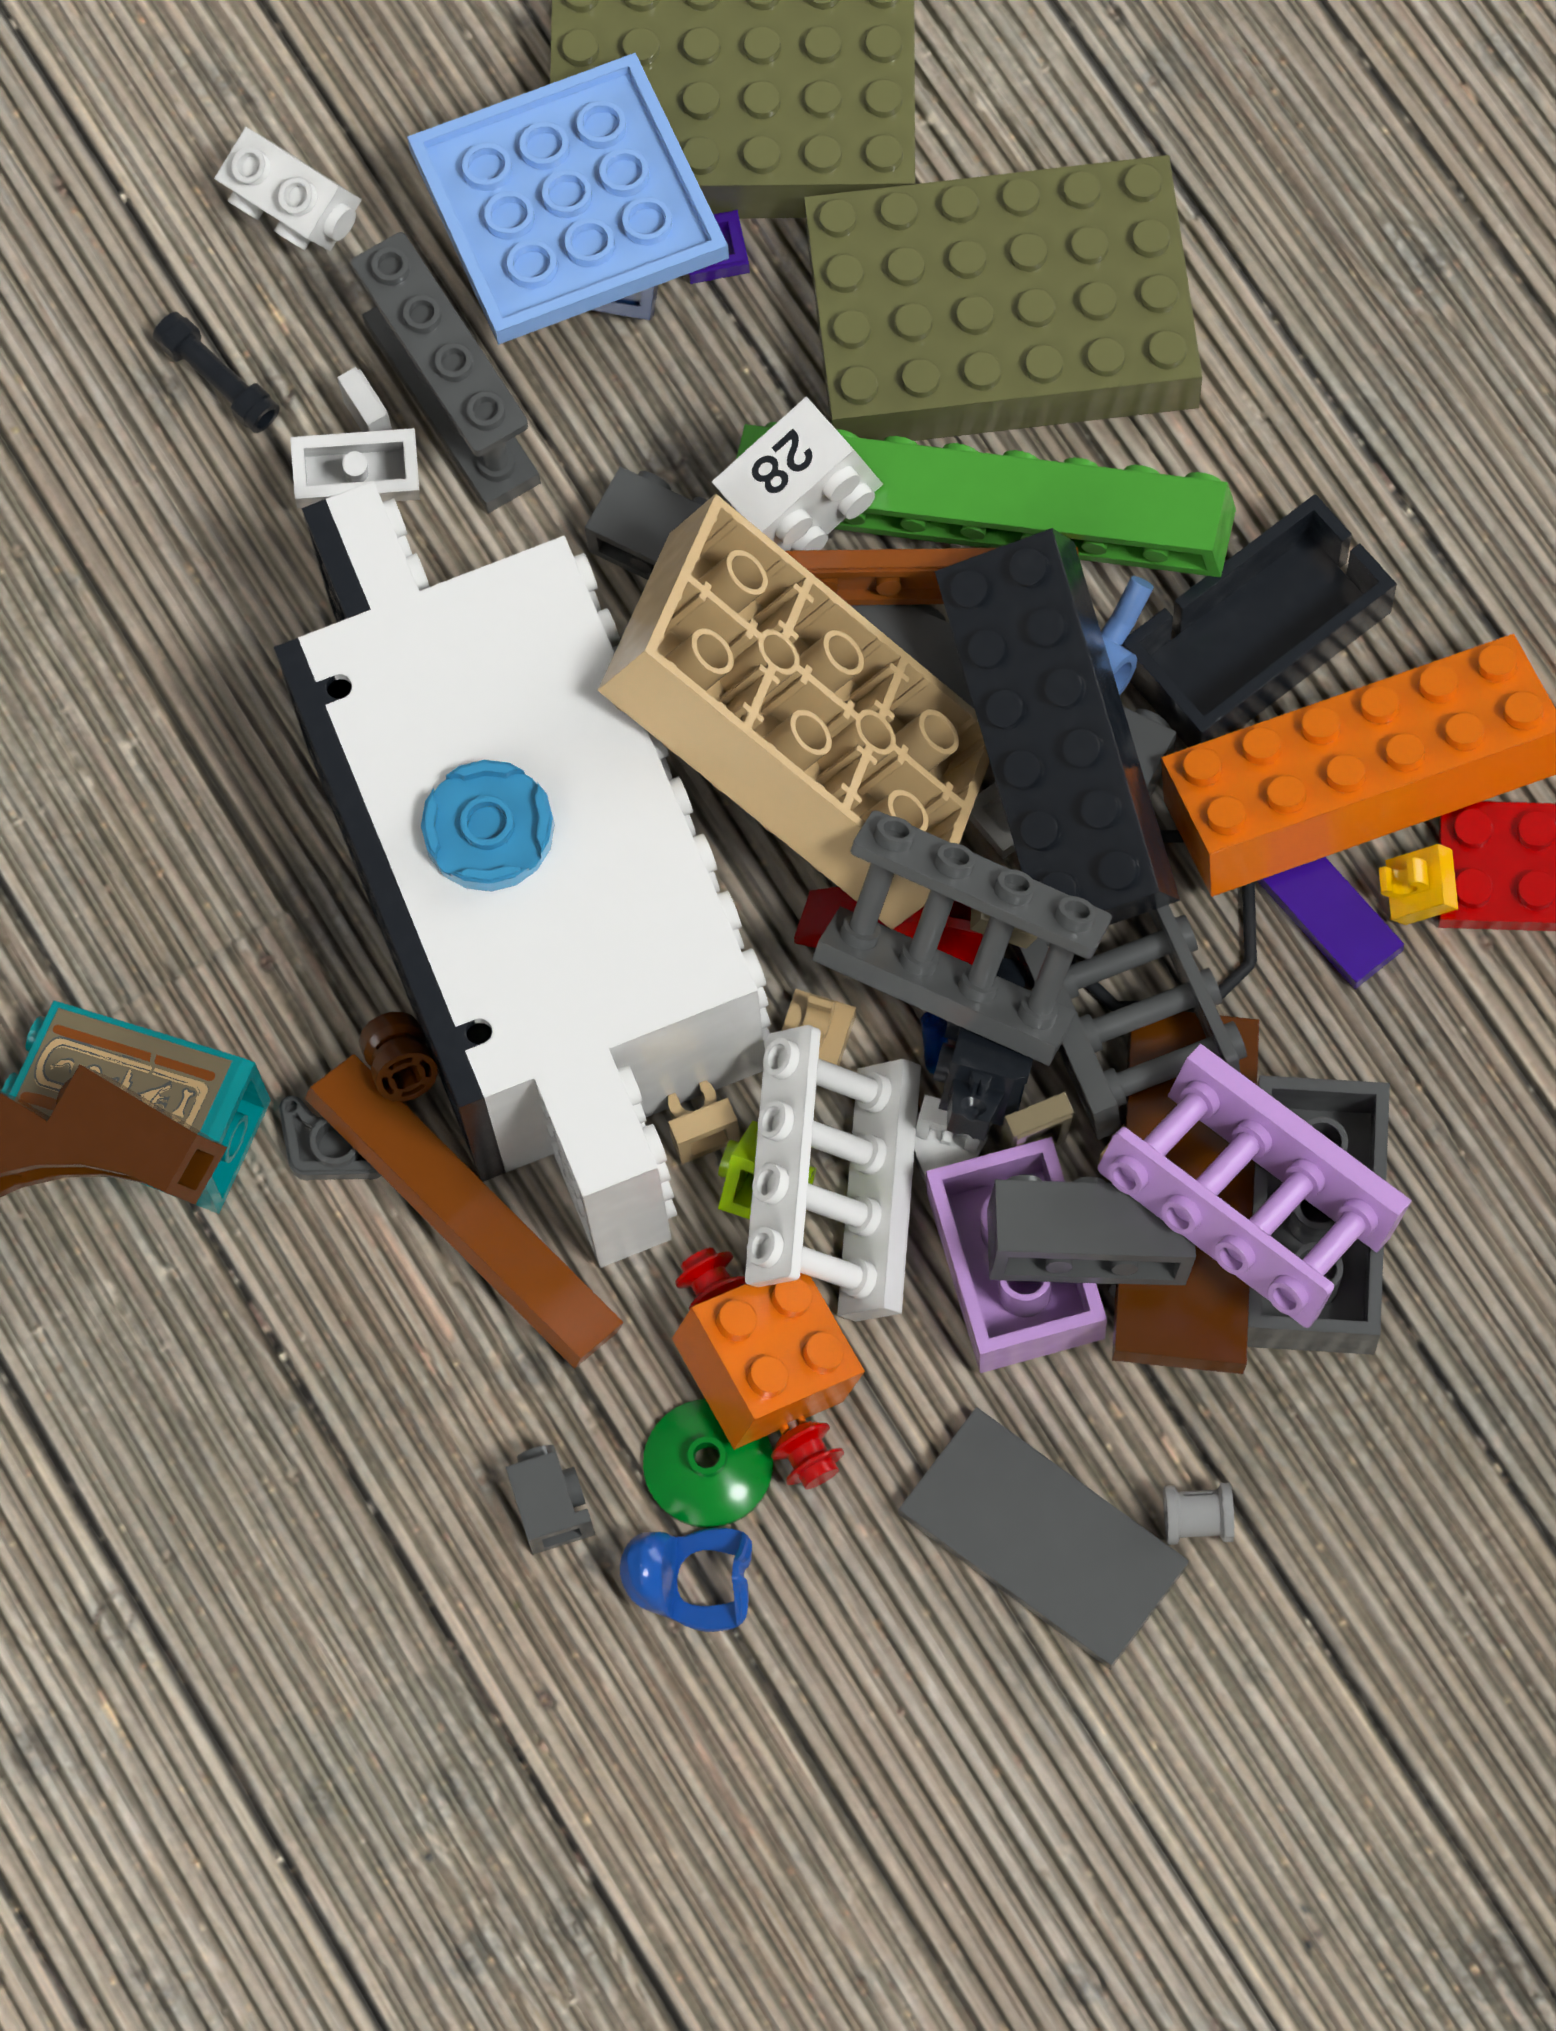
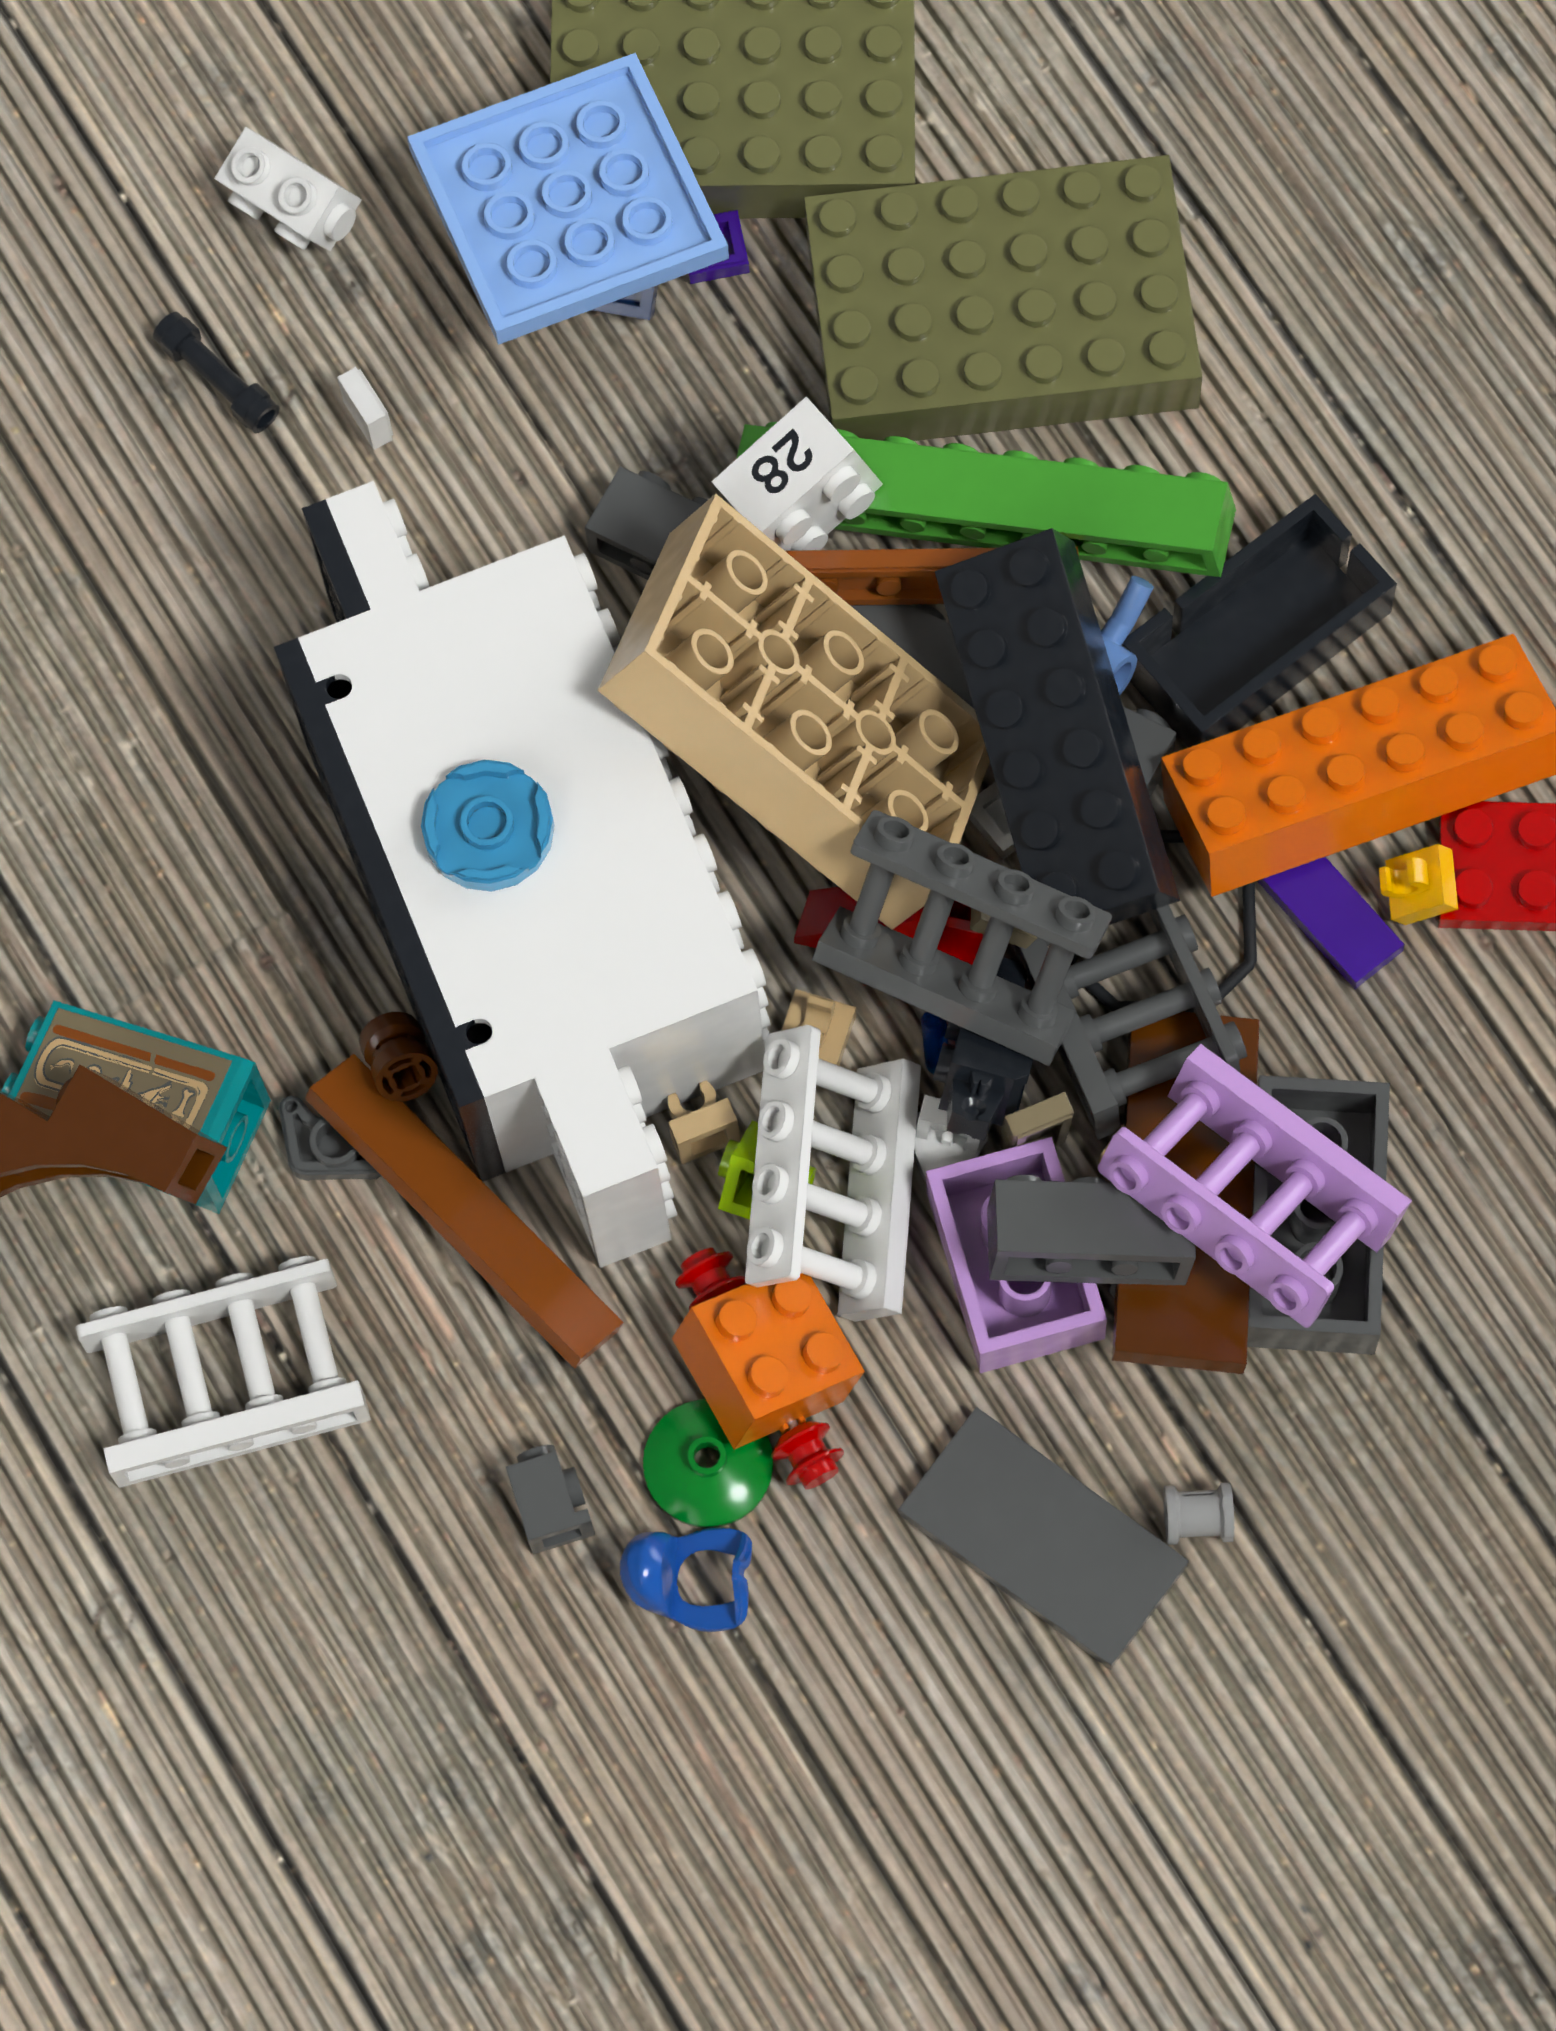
white brick [290,428,420,508] -> none
dark grey fence [351,232,541,514] -> none
none -> white fence [76,1256,371,1488]

